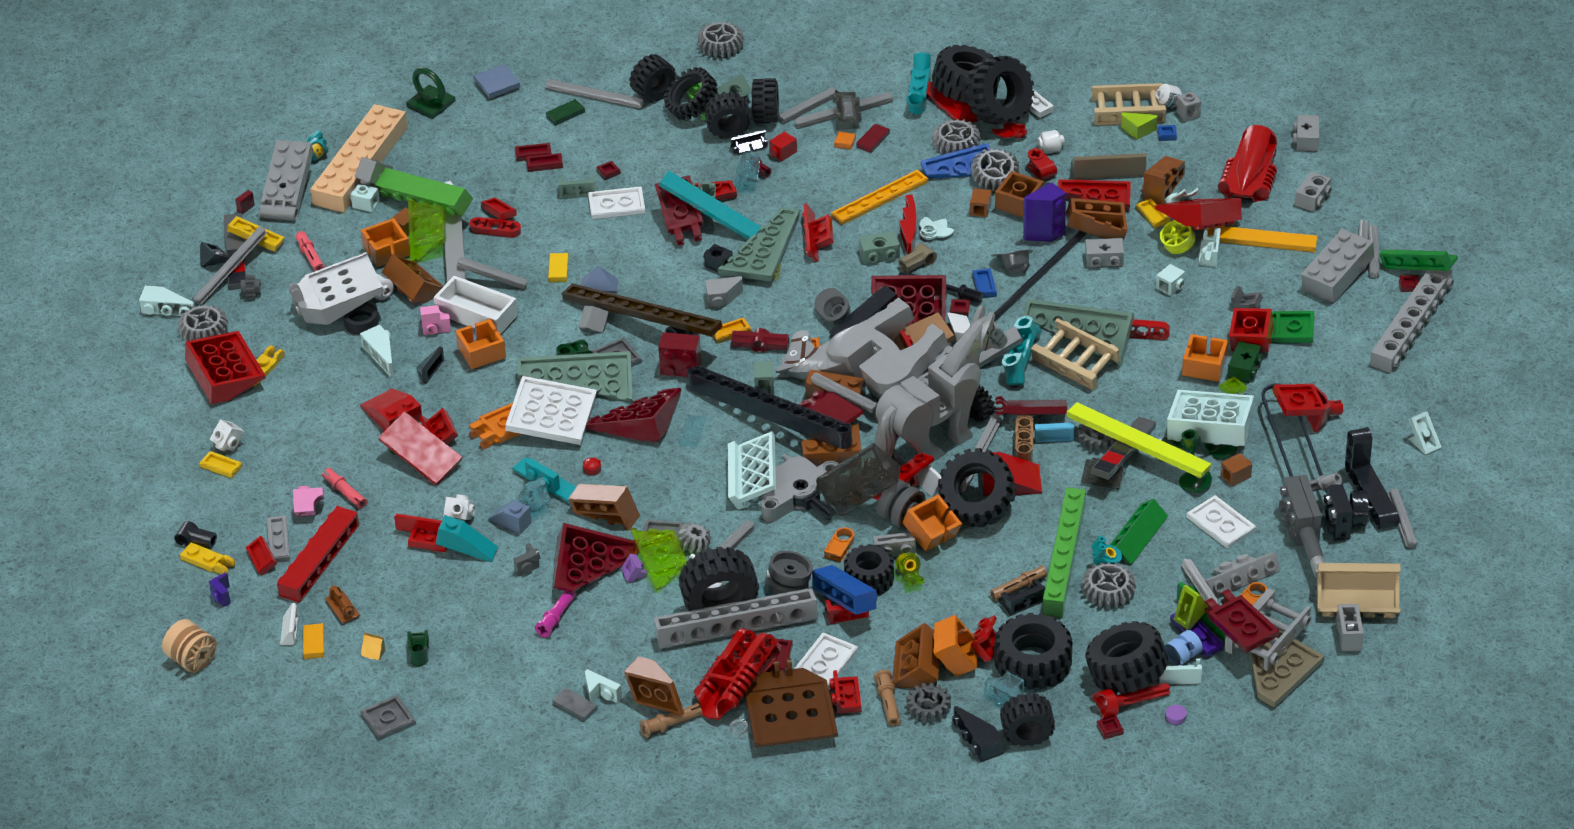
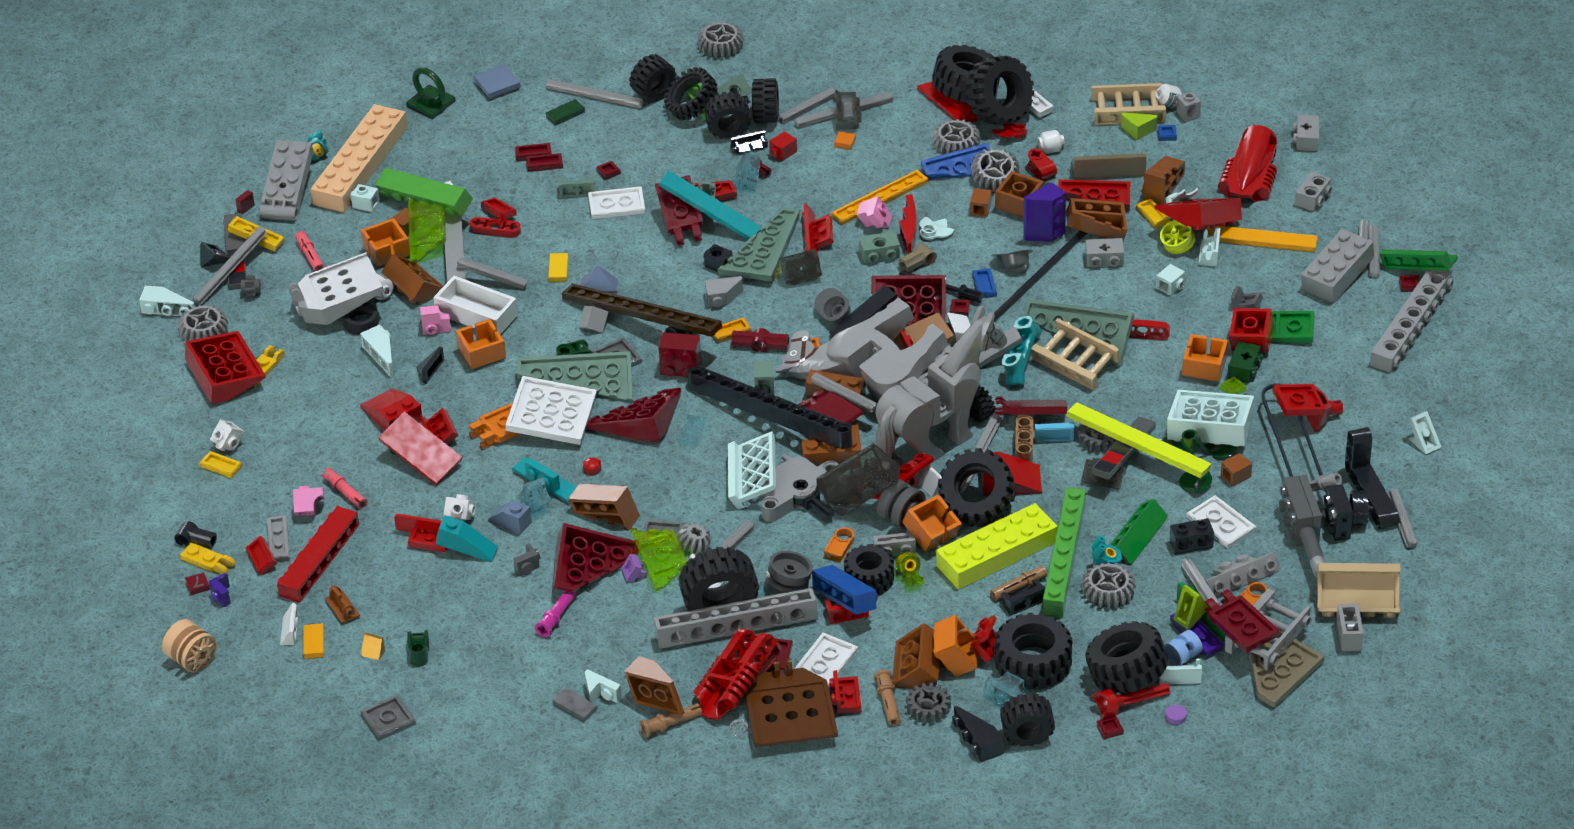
light grey brick [355,157,393,188] -> none
dark red tile [856,123,890,153] -> none
teal plate [906,52,931,114] -> none
none -> dark red tile [185,572,210,595]
none -> clear smoke brick [779,249,822,285]
none -> bright pink brick [857,196,892,229]
none -> neon yellow brick [936,503,1058,590]
none -> black brick [1169,518,1214,555]

